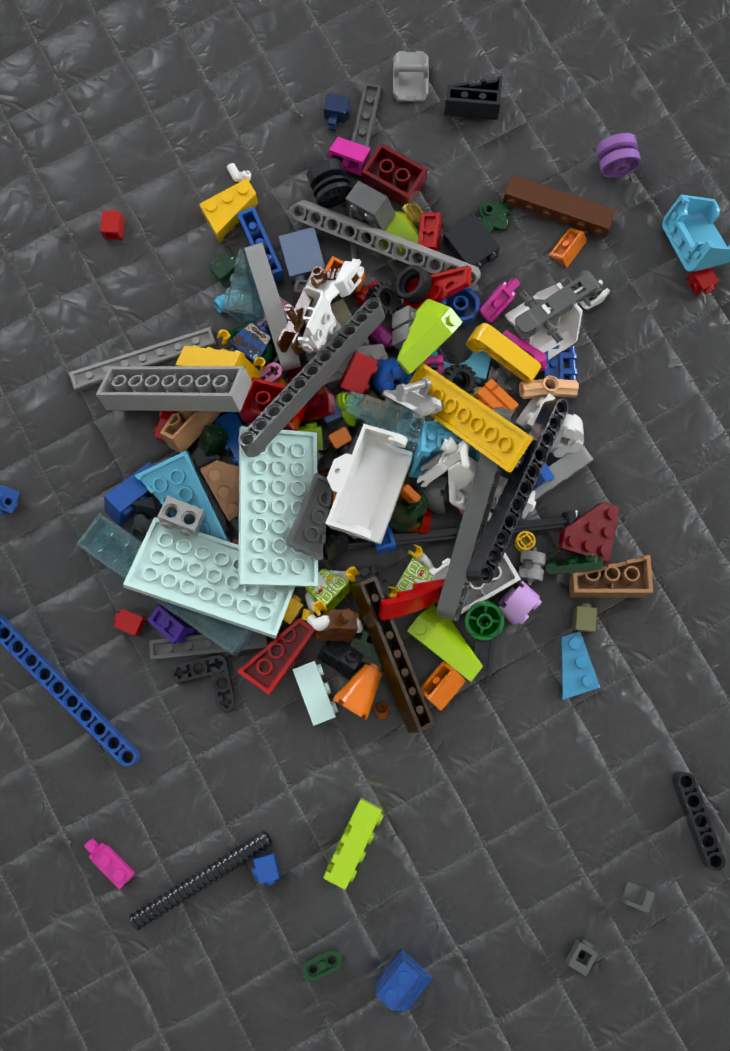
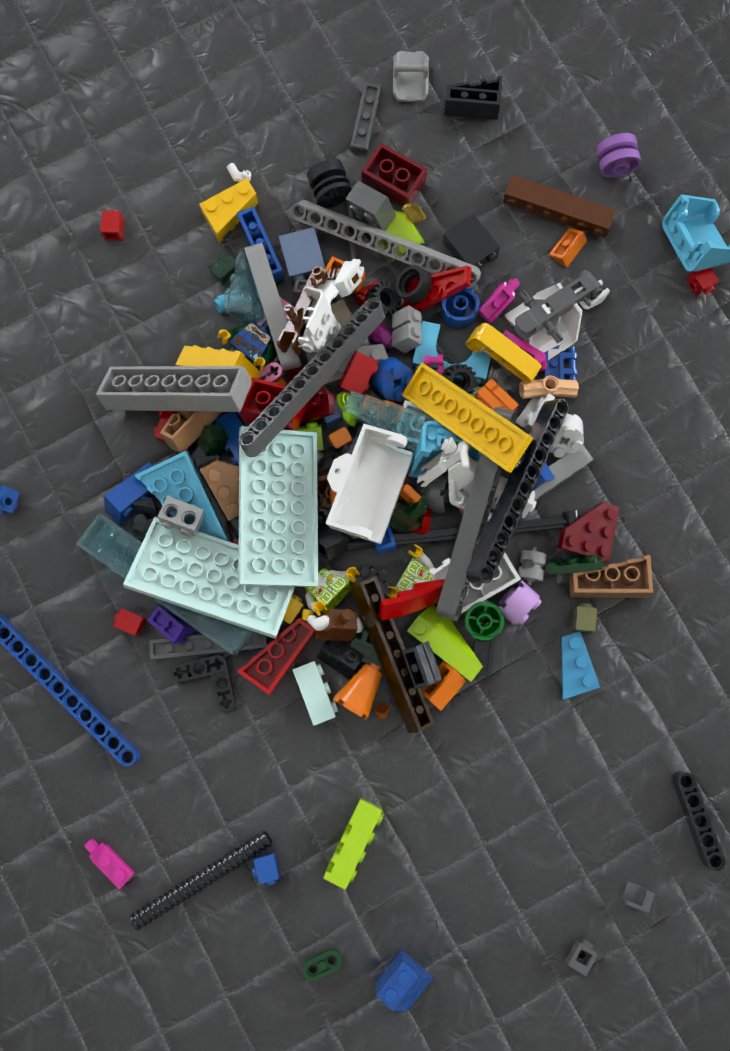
light grey tile [69,327,217,391] -> none
dark grey wing [285,473,332,561] -> none
dark blue brick [324,93,352,131] -> none
dark pink brick [329,137,371,176] -> none
light grey shield [381,377,443,418] -> none
lime wedge [396,299,462,375] -> none
red hinge [418,213,443,252] -> none
dark green plate [478,201,511,234] -> none
yellow wheel [514,531,536,552] -> none
none -> black brick [402,641,442,689]

